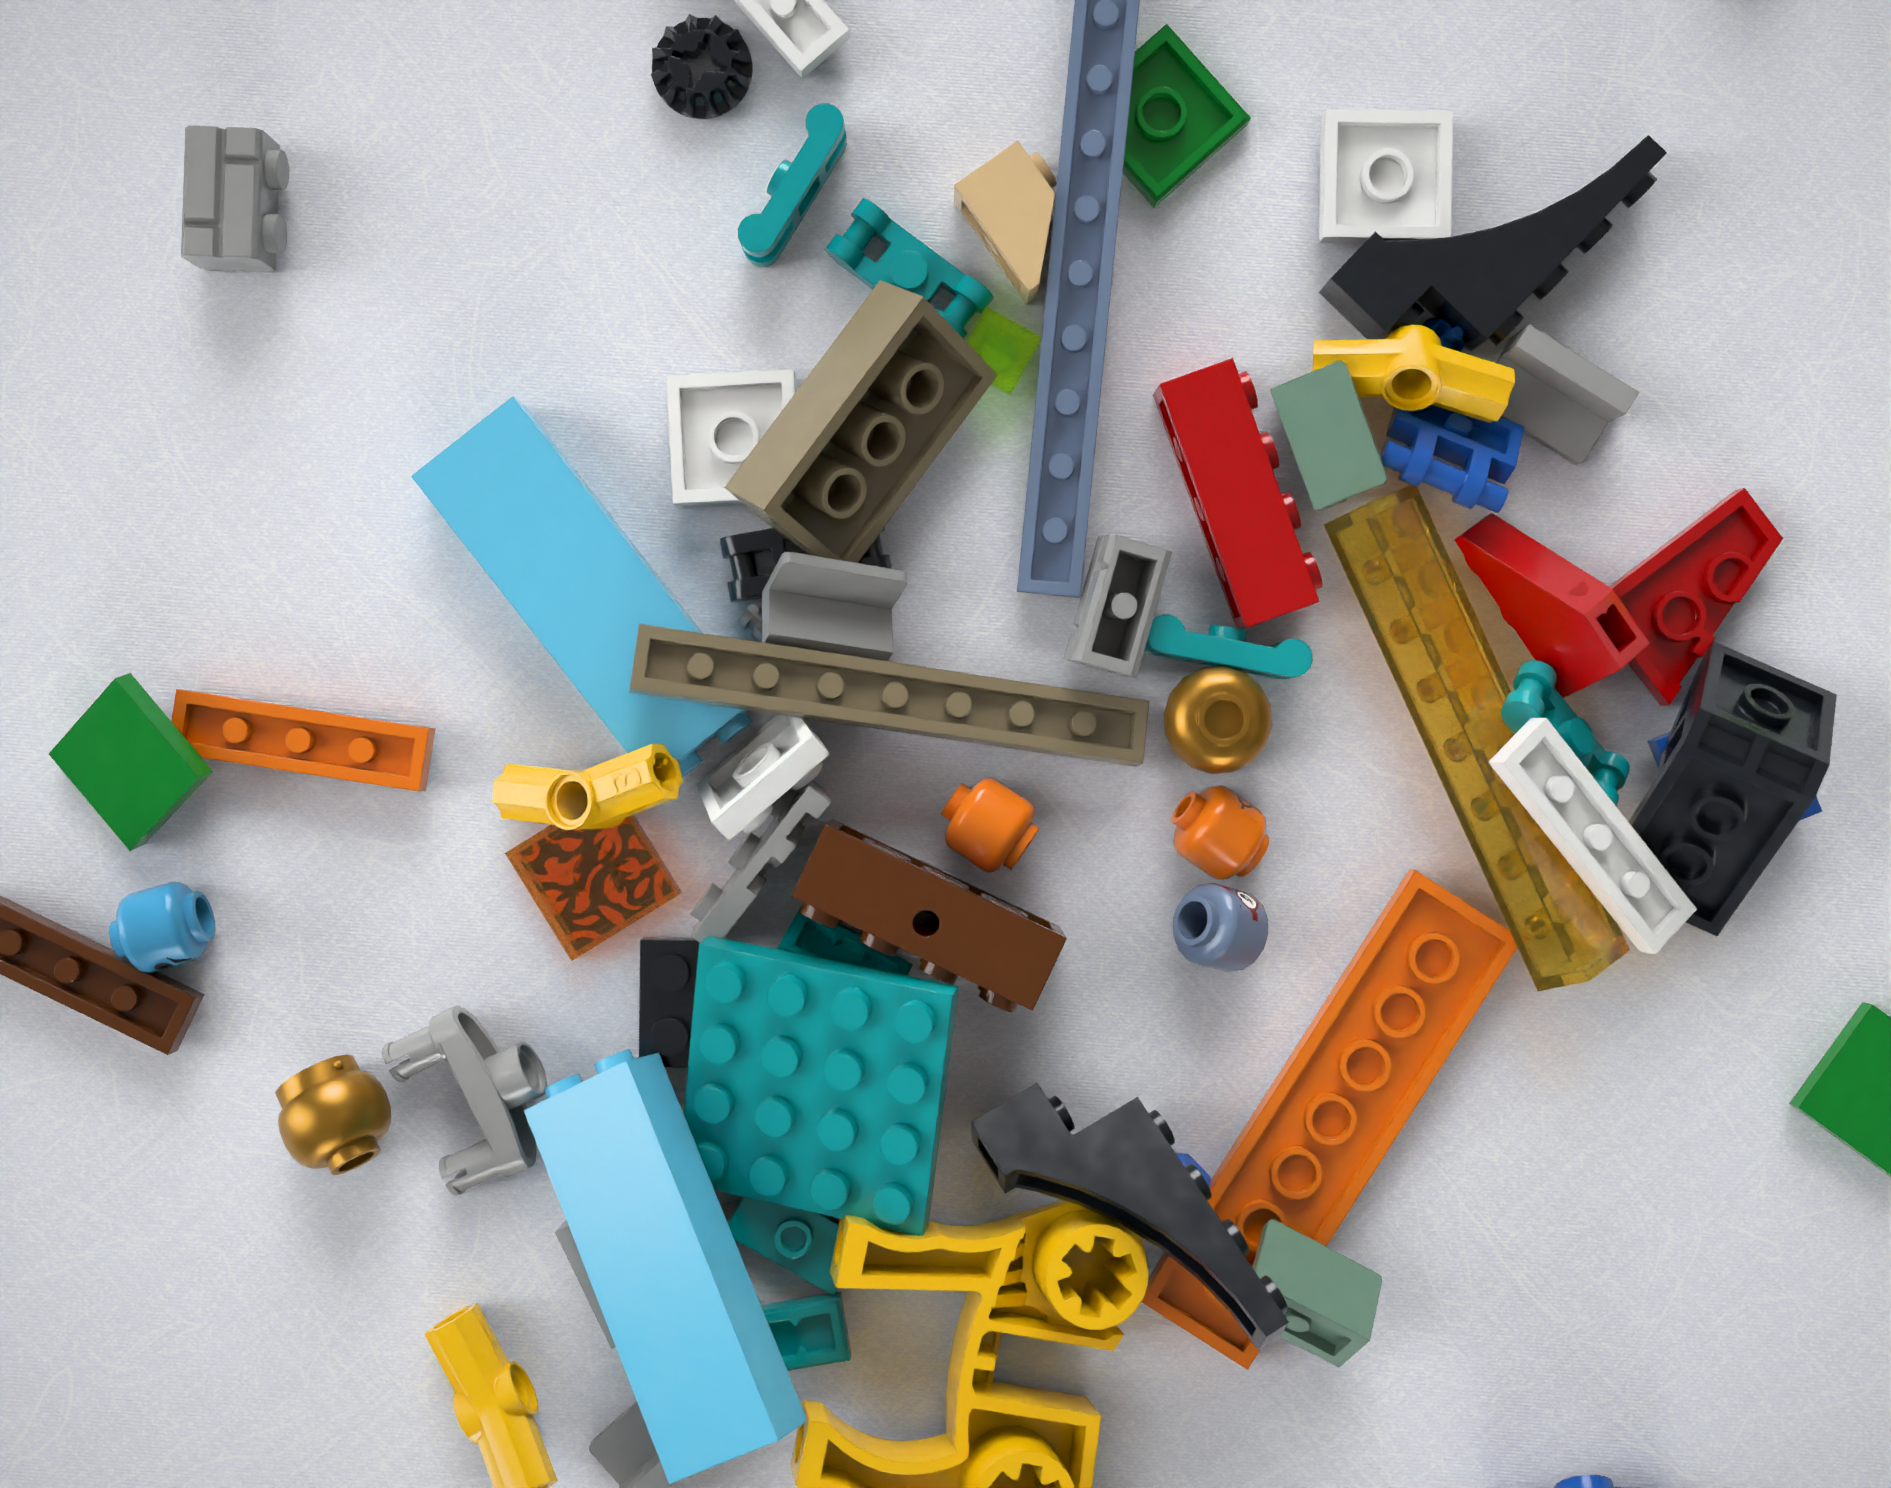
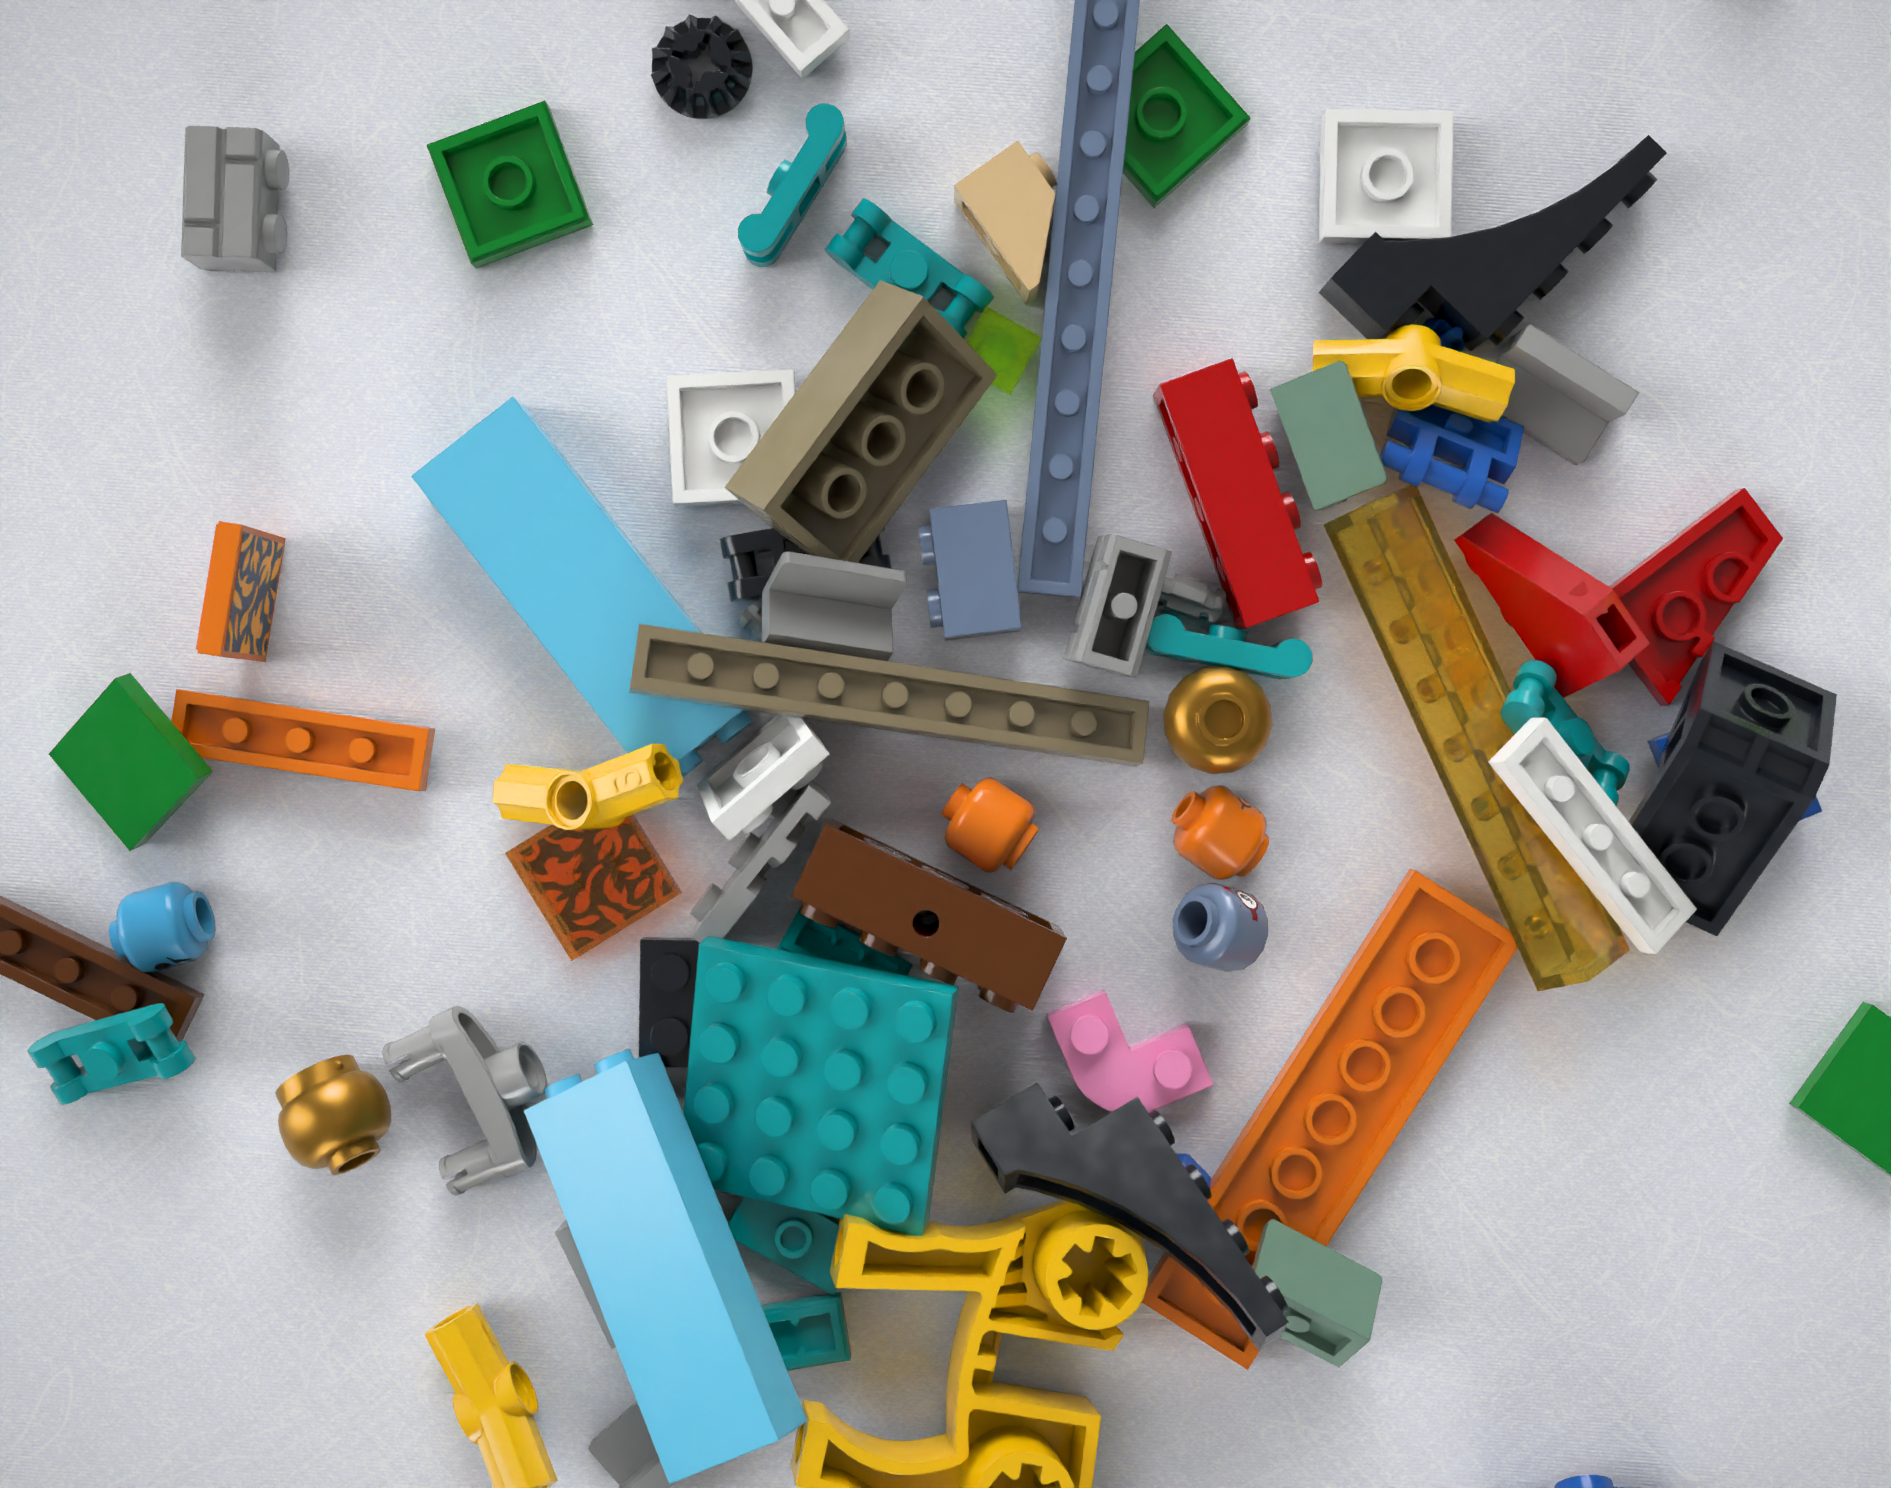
none -> teal plate [27,1003,196,1105]
none -> tile [196,521,286,662]
none -> green tile [427,100,594,269]
none -> sand blue brick [919,500,1022,641]
none -> bright pink plate [1046,990,1213,1112]
none -> light grey piece [1159,574,1226,625]

